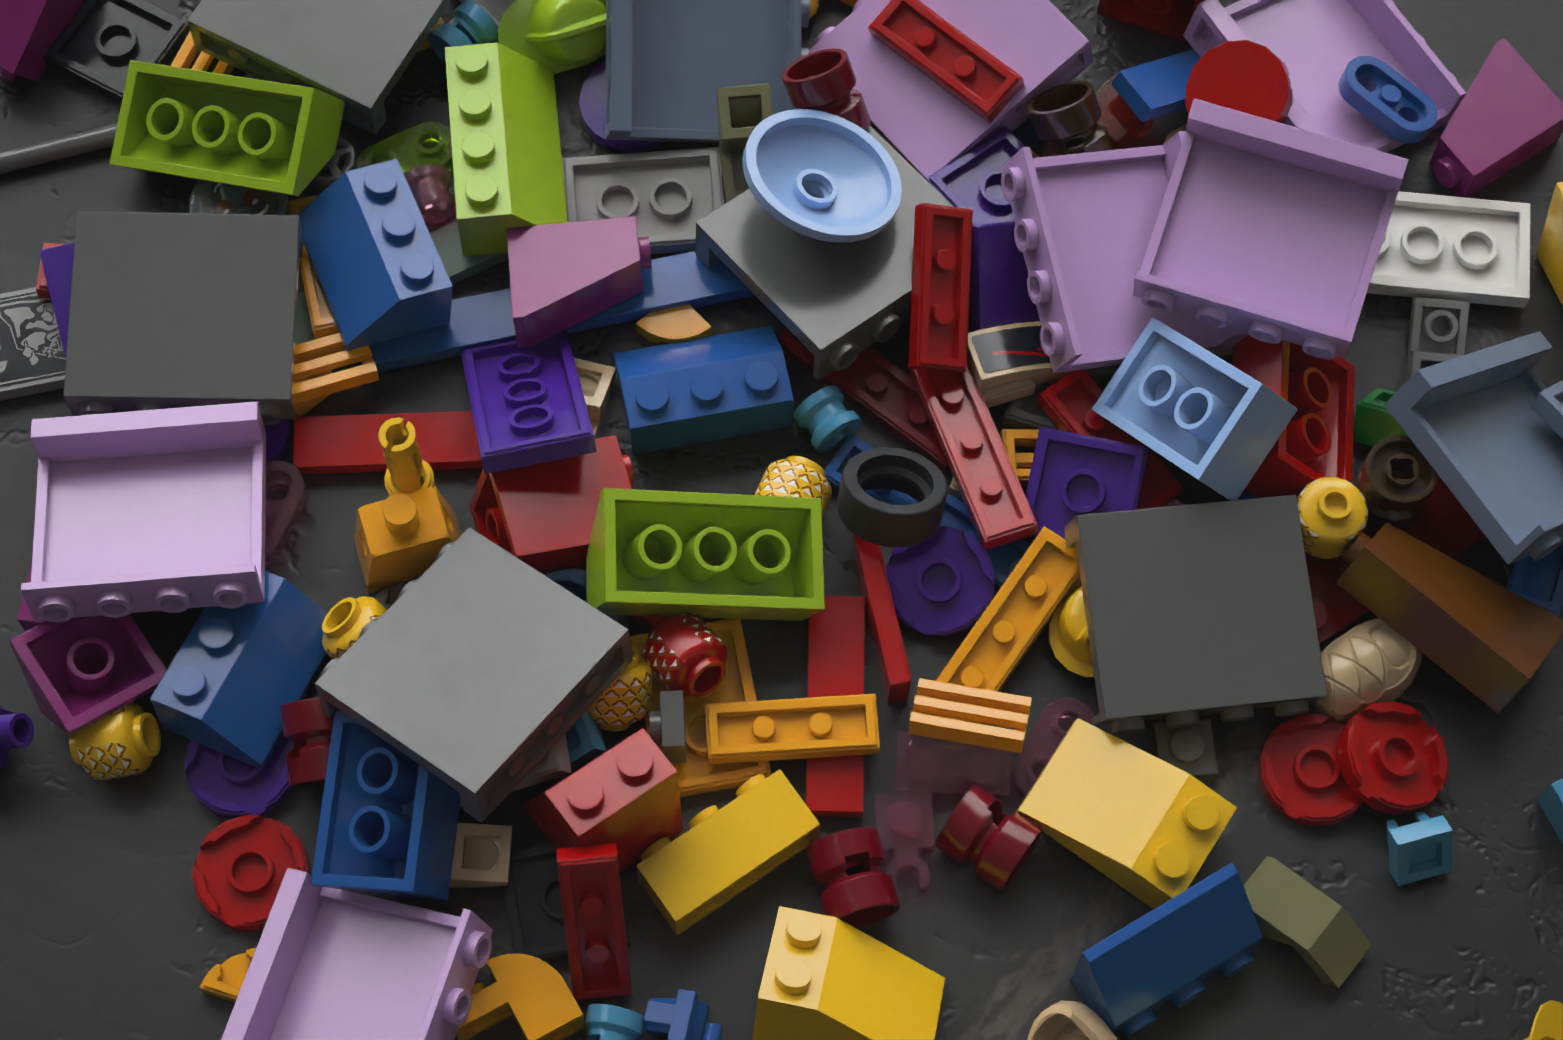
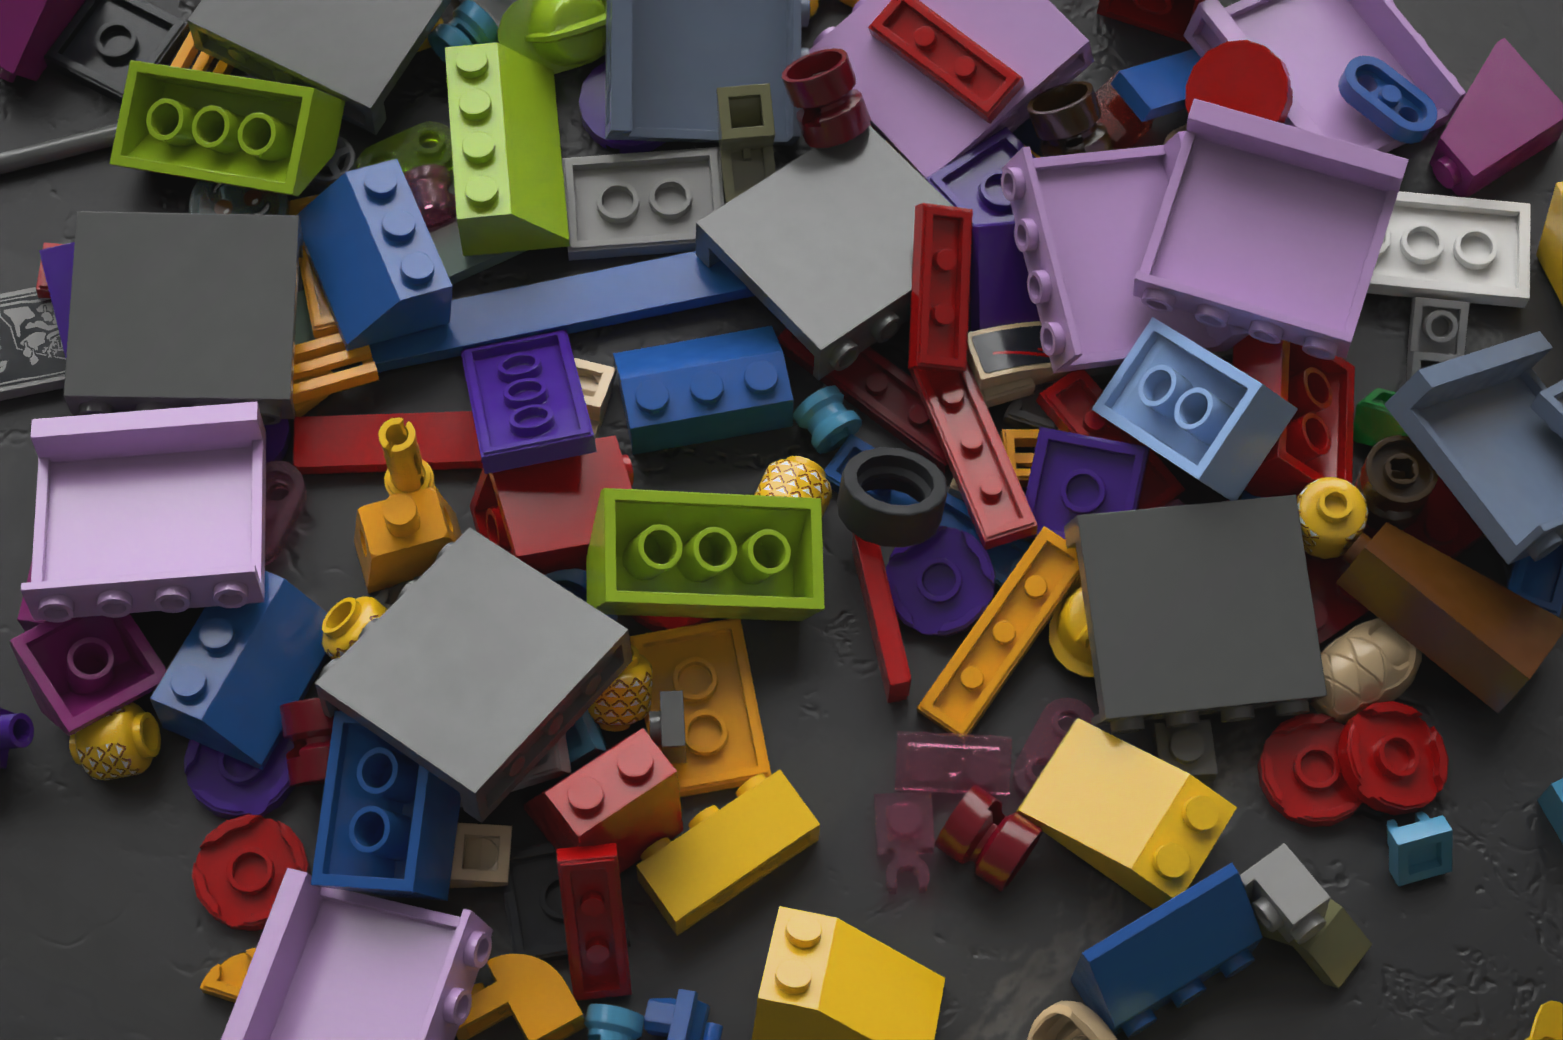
slope [506,216,652,348] -> none
light orange tile [636,304,712,344] -> none
red head [643,613,728,697] -> none
light orange tile [705,694,880,765] -> none
light blue dish [742,109,902,243] -> none
red tile [806,596,865,818] -> none
dark red wheel [806,827,900,928] -> none
light orange tile [908,678,1032,754] -> none
none -> light grey brick [1240,843,1330,945]

